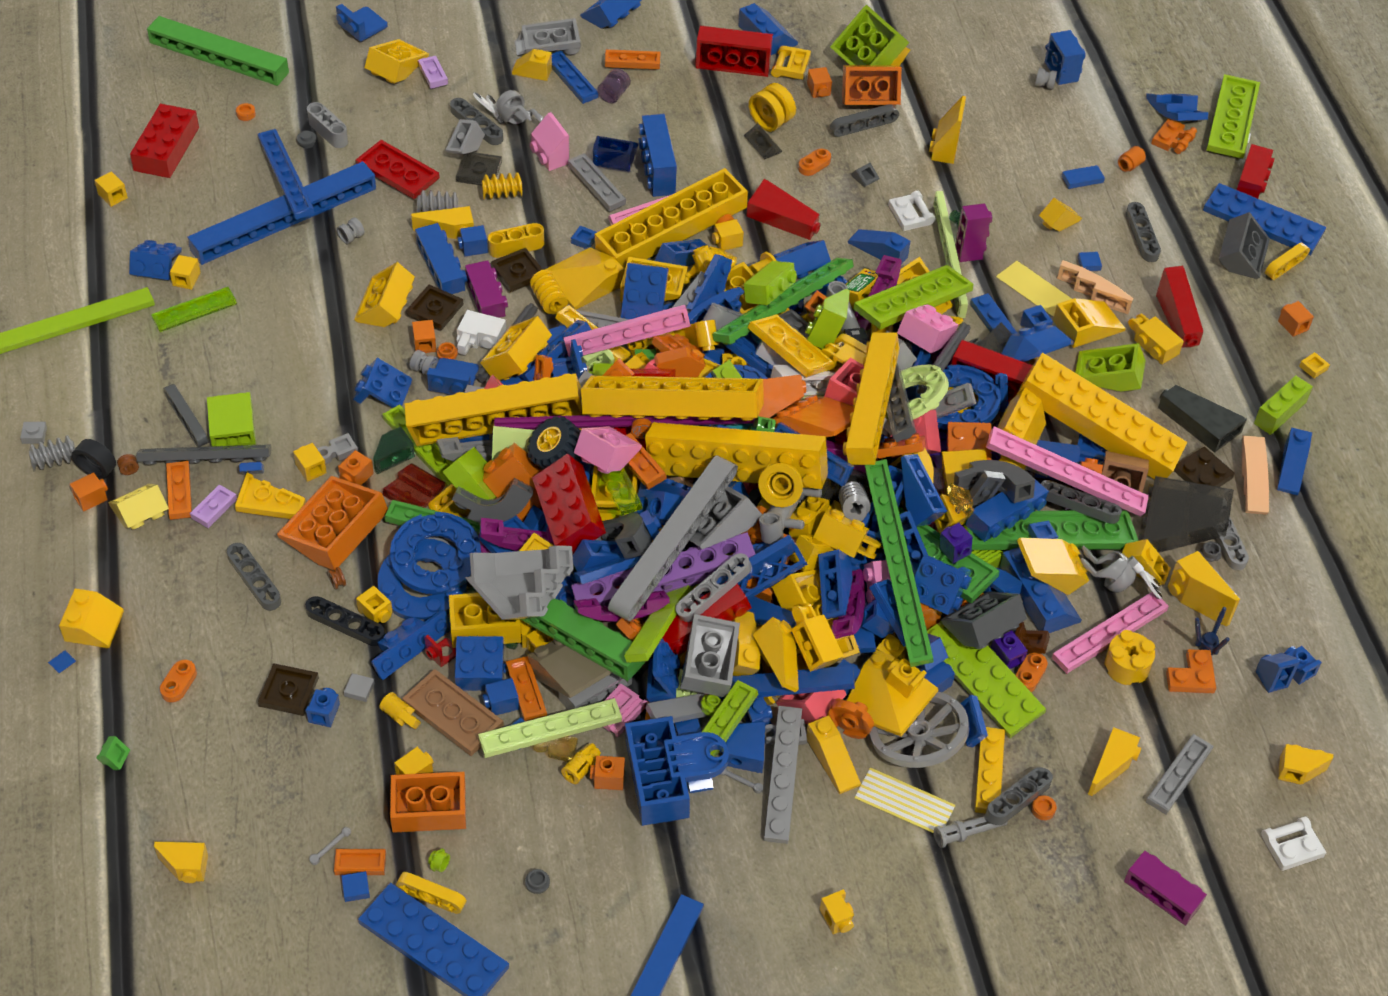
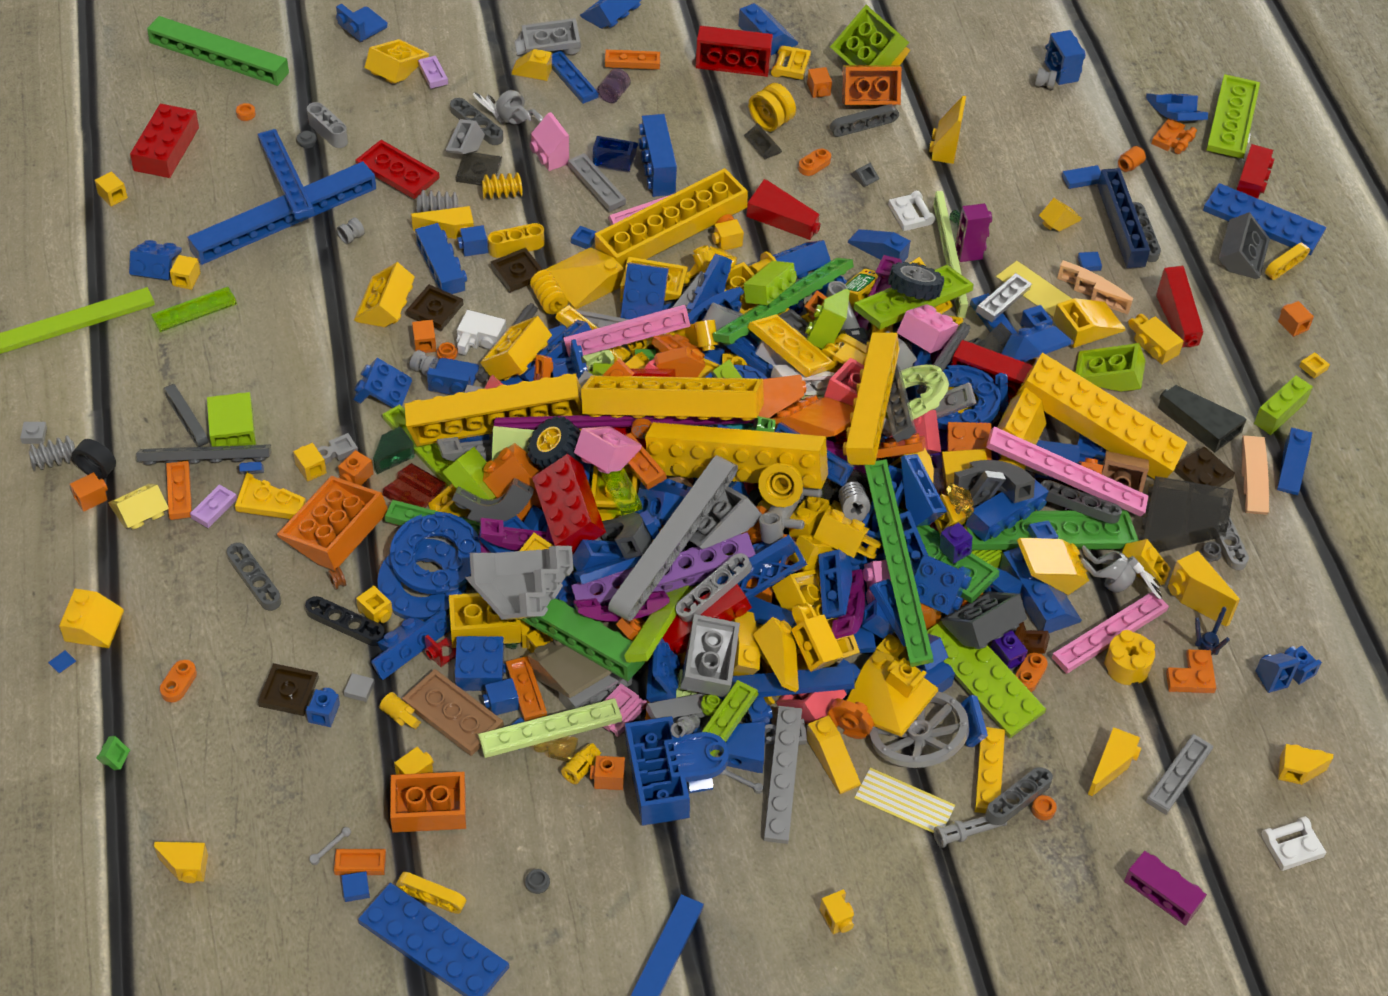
dark orange bush [117,454,139,475] -> none
lime plate [428,848,450,872] -> none
magenta brick [465,260,508,318] -> none
blue slope [655,239,709,267] -> none
none -> light grey pin [671,714,700,738]
none -> black wheel [888,262,945,300]
none -> light grey plate [976,273,1032,322]
none -> dark blue brick [1097,168,1150,268]

